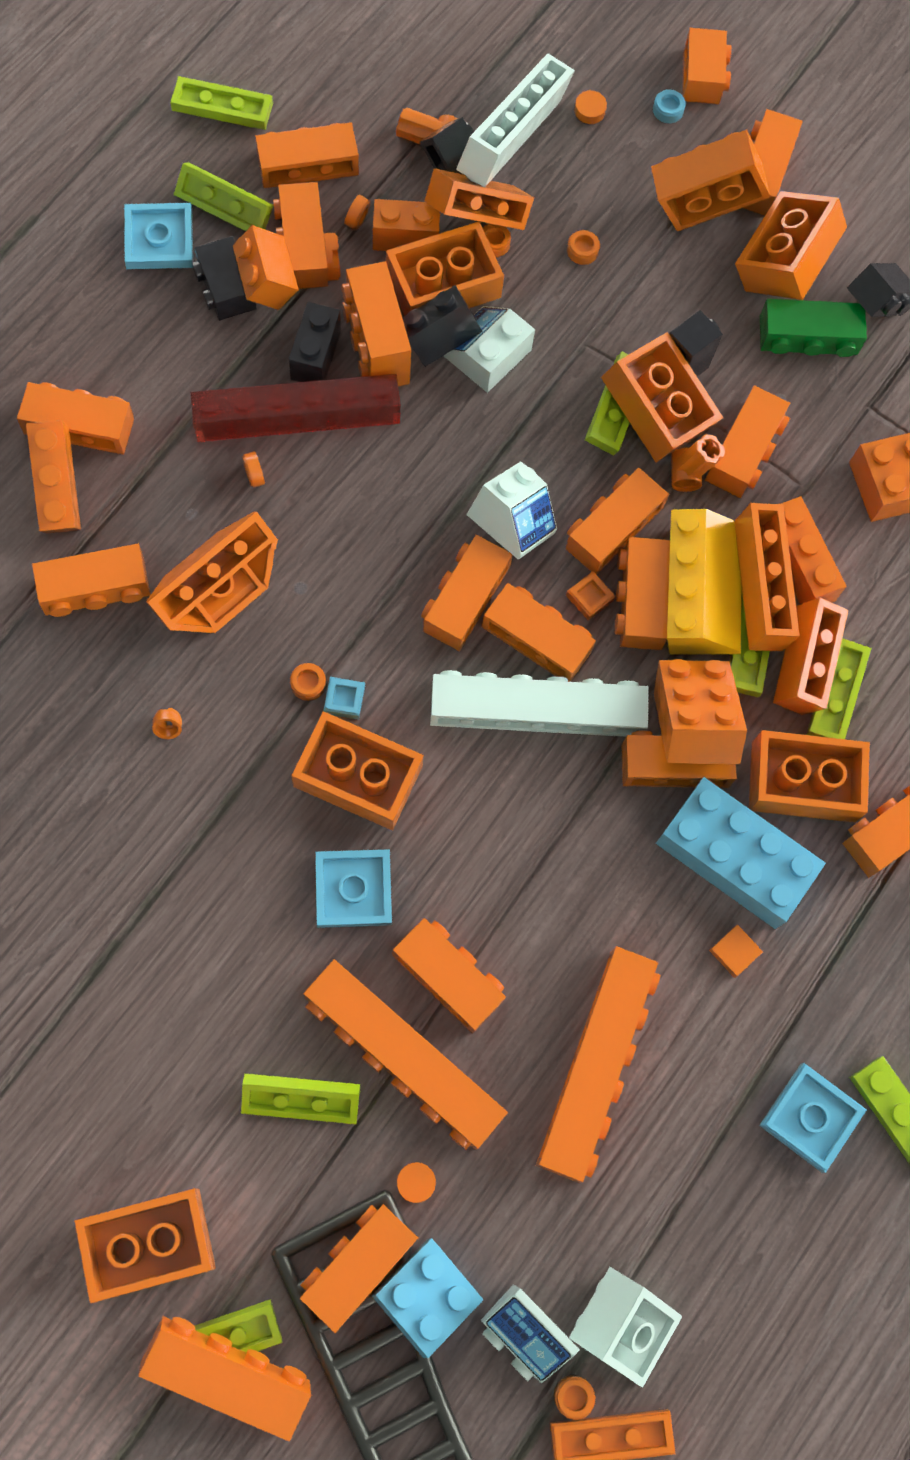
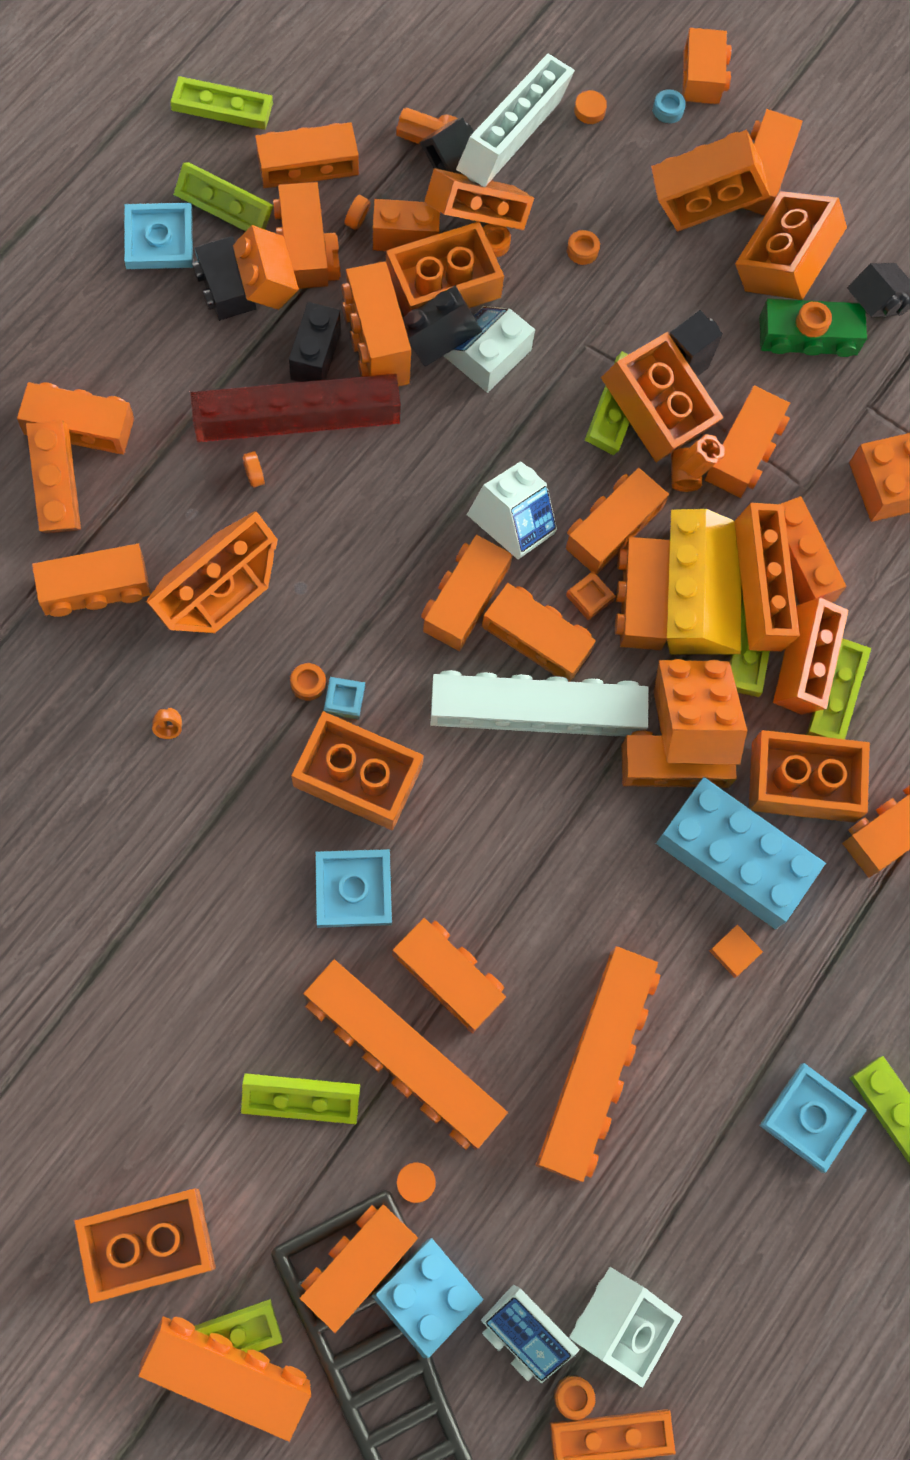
none -> orange tile [796,302,832,337]

